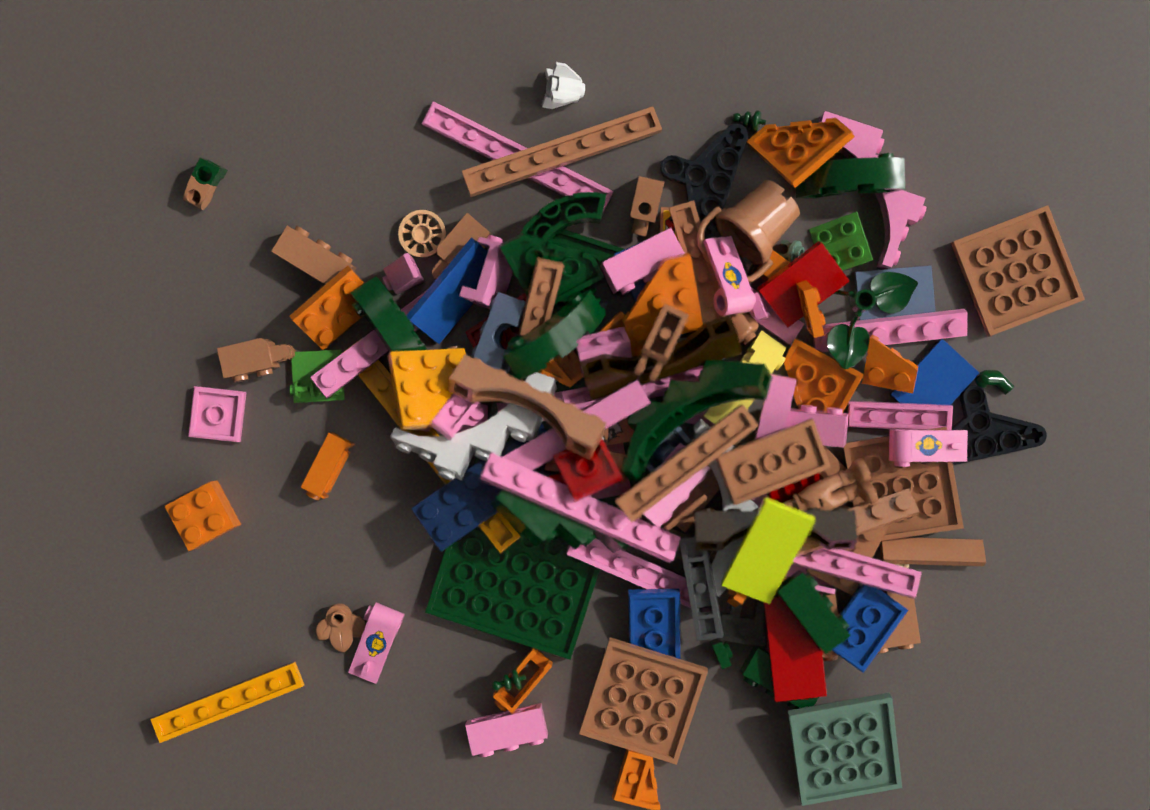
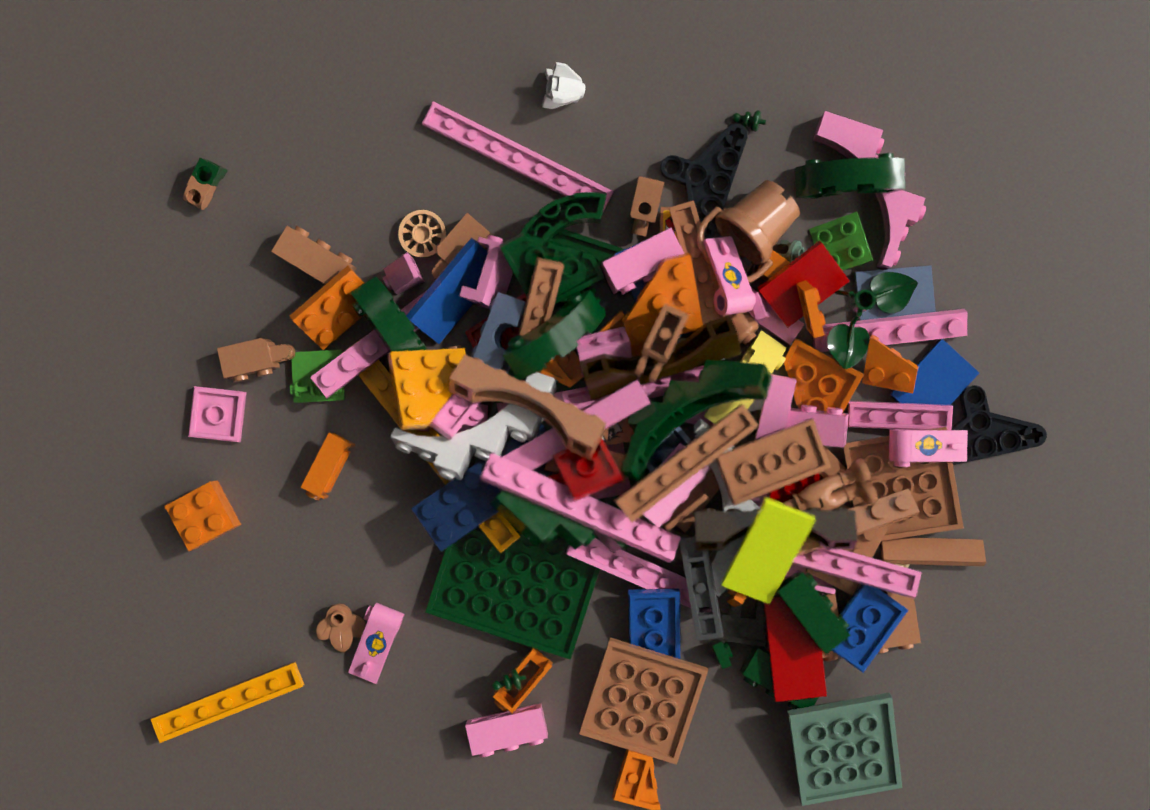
nougat plate [462,106,662,197] -> none
orange plate [746,118,854,188] -> none
nougat plate [951,205,1085,337] -> none
dark green arm [975,370,1014,395] -> none

